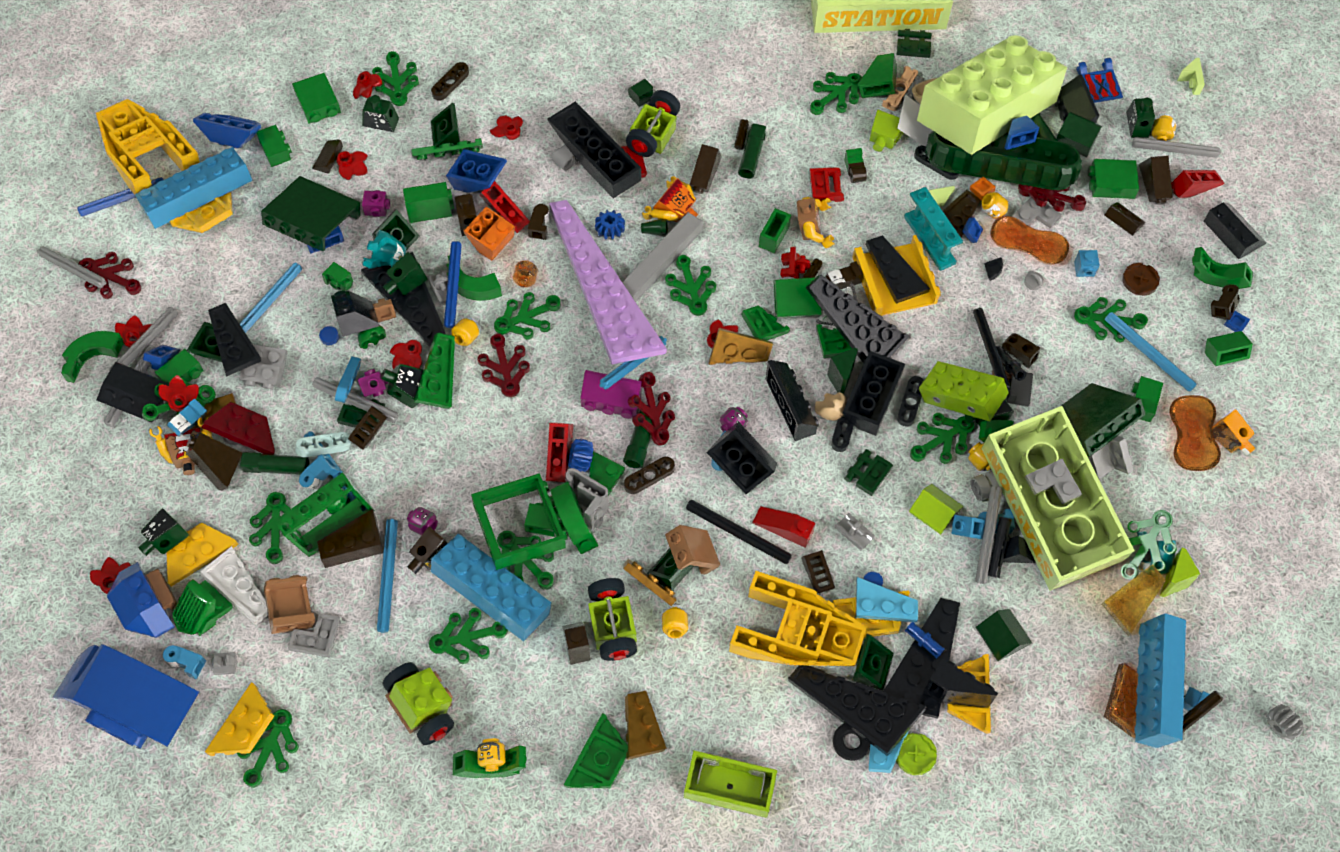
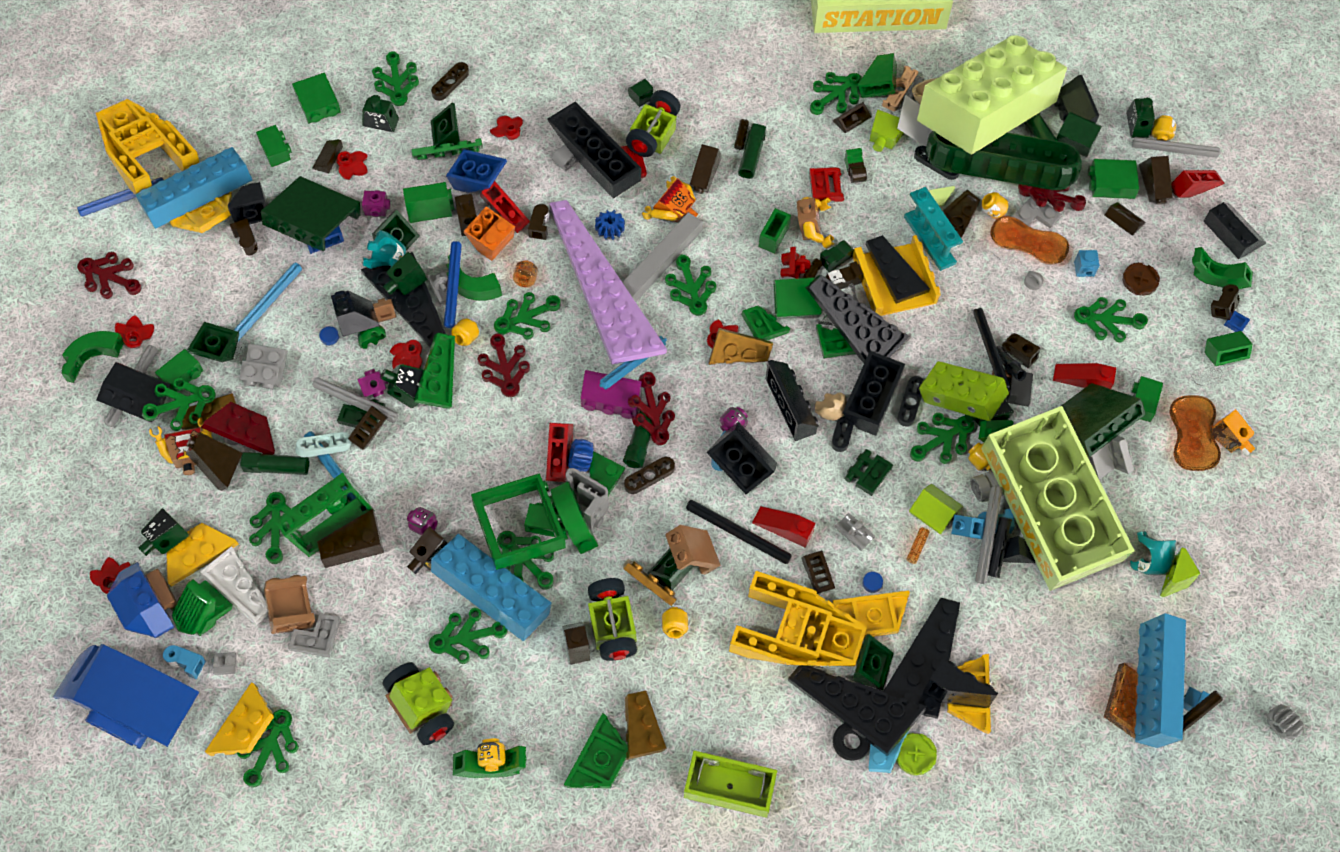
light grey axle [37,246,106,288] -> none
light grey axle [109,307,178,371] -> none
blue slope [143,345,180,370] -> none
red plate [158,375,199,412] -> none
dark azure leg [167,399,207,437] -> none
blue wedge [193,112,261,148] -> none
black wing [208,303,261,377] -> none
dark azure leg [299,454,340,490] -> none
green brick [322,262,354,291] -> none
dark azure beam [335,356,361,403] -> none
red plate [353,71,382,99] -> none
dark azure axle [377,519,398,633] -> none
dark green cone [641,218,668,236] -> none
dark green slope [827,348,858,394] -> none
medium azure wing [856,577,918,622] -> none
dark green plate [896,29,932,58] -> none
blue pin [905,622,945,659] -> none
blue tile [962,217,983,243] -> none
orange tile [970,177,996,201] -> none
dark green slope [975,609,1032,662] -> none
black tile [984,257,1003,281] -> none
blue slope [1004,116,1039,150] -> none
light grey plate [1025,459,1082,505] -> none
flag [1076,58,1123,103] -> none
clear yellow wedge [1101,564,1166,636] -> none
dark azure axle [1105,312,1197,392] -> none
plant [1121,510,1177,580] -> none
yellowish green slope [1177,58,1205,95] -> none
none -> black slope [227,182,268,224]
none -> dark brown leg [230,219,258,256]
none -> dark green leg [819,240,854,273]
none -> dark brown slope [832,102,872,133]
none -> clear orange axle [906,527,930,564]
none -> red slope [1053,363,1117,389]

